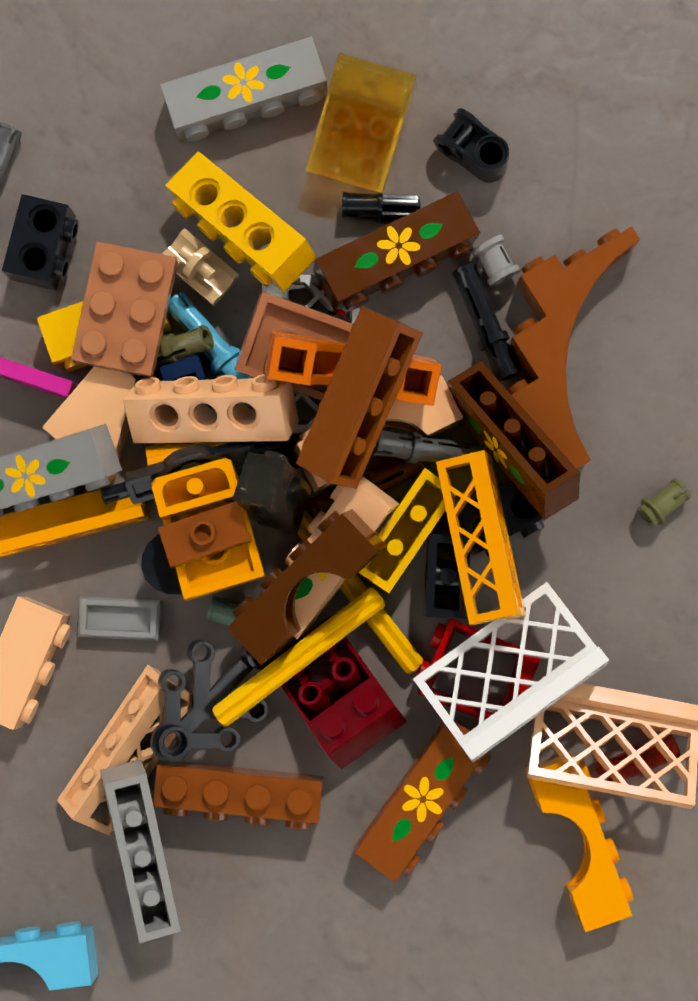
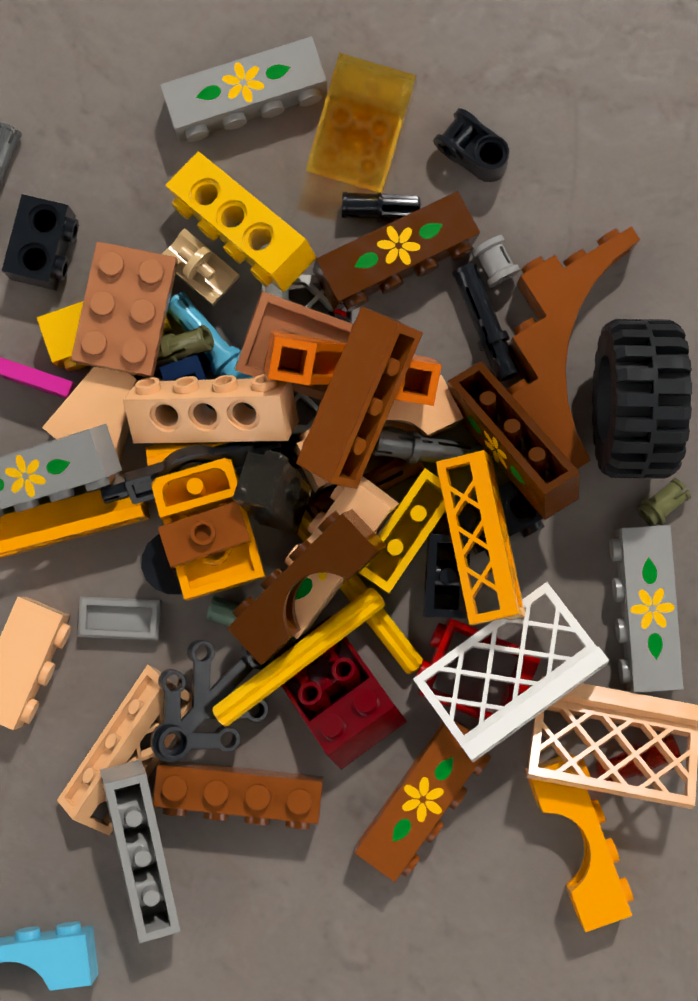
none -> black tyre [592,319,692,479]
none -> light grey brick [609,525,684,693]

